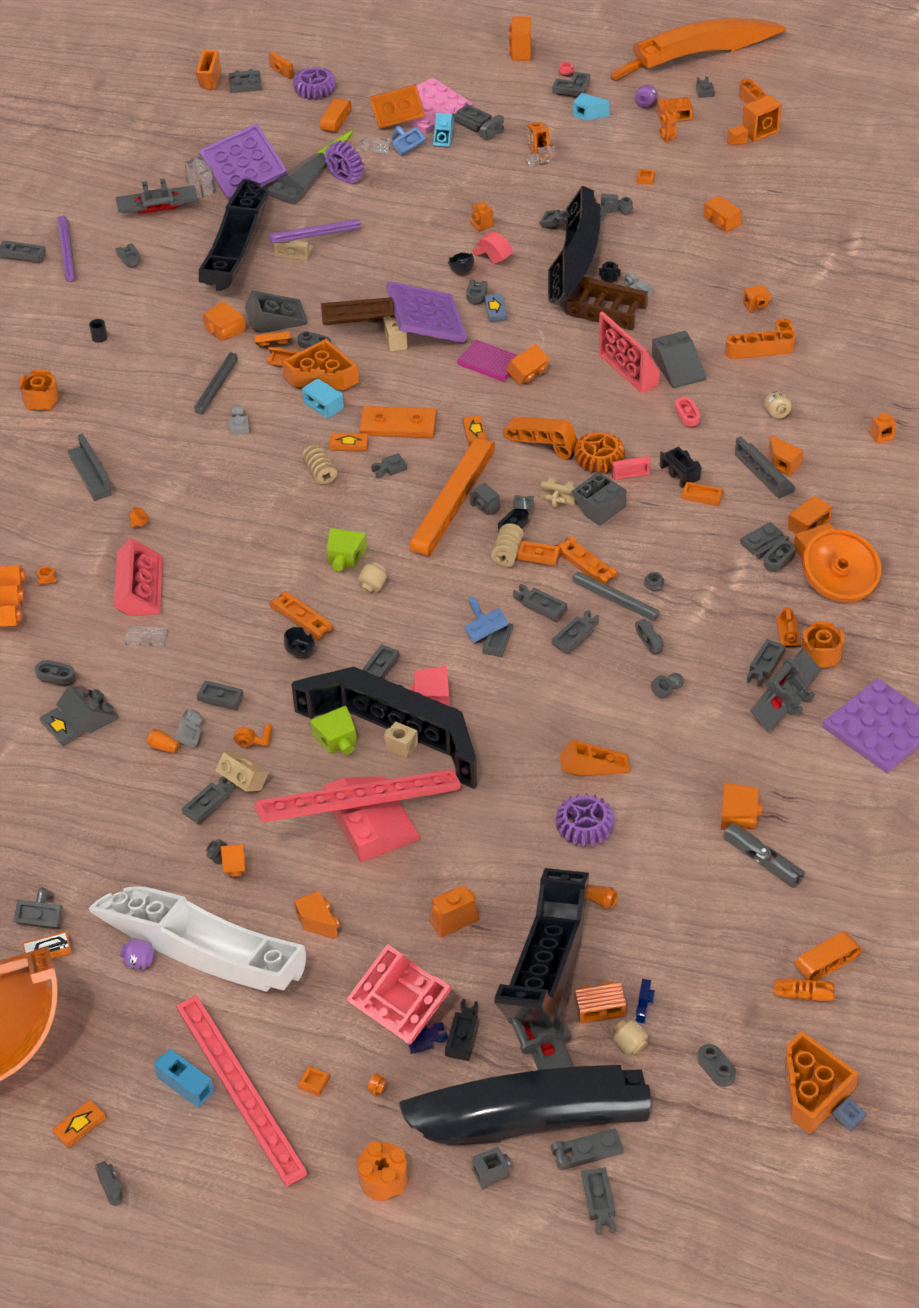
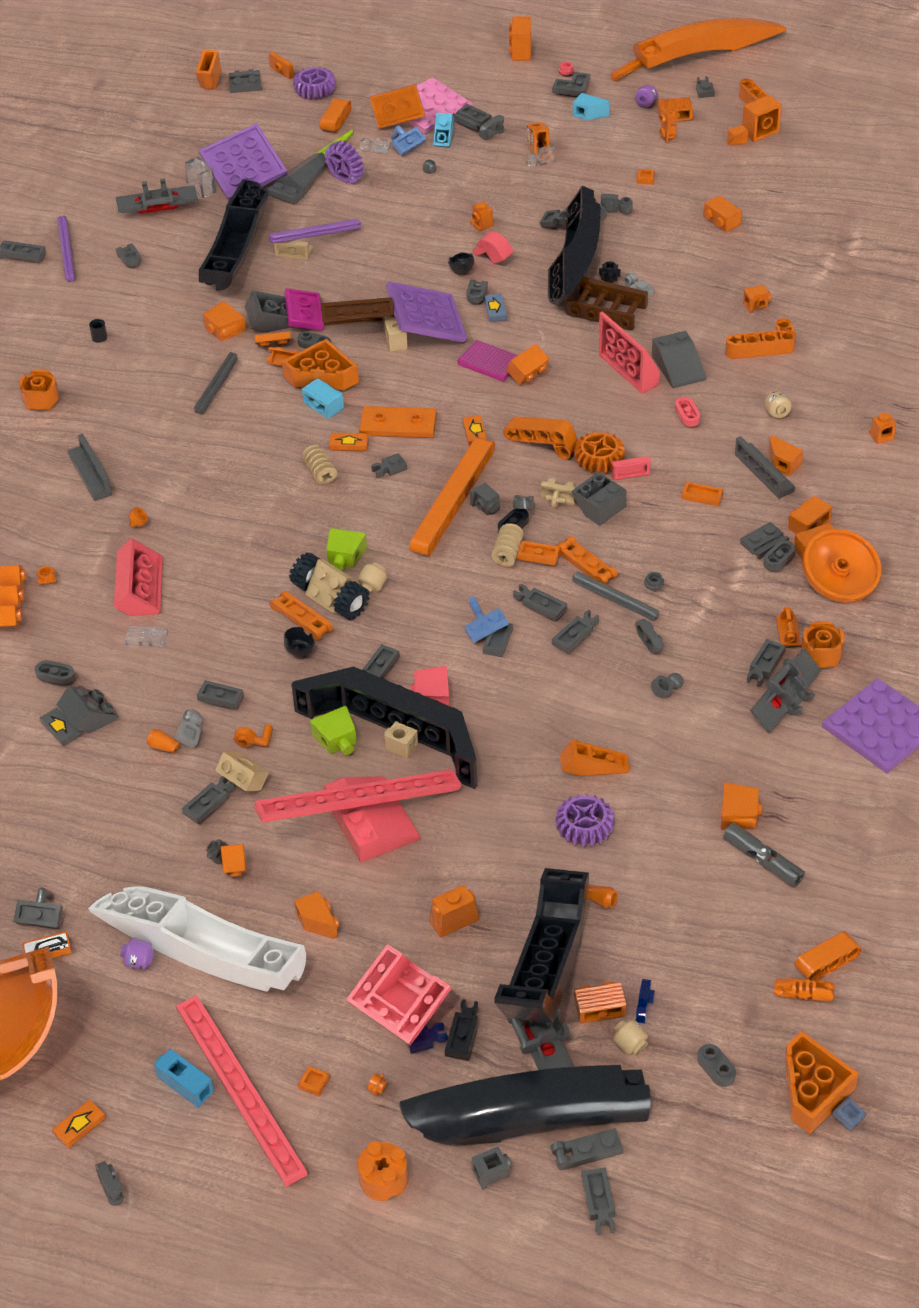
light grey plate [229,404,250,435] -> none
black window [660,447,702,488] -> none
none -> dark pink tile [284,288,324,331]
none -> plate [289,552,370,620]
none -> dark grey hinge [423,159,436,174]

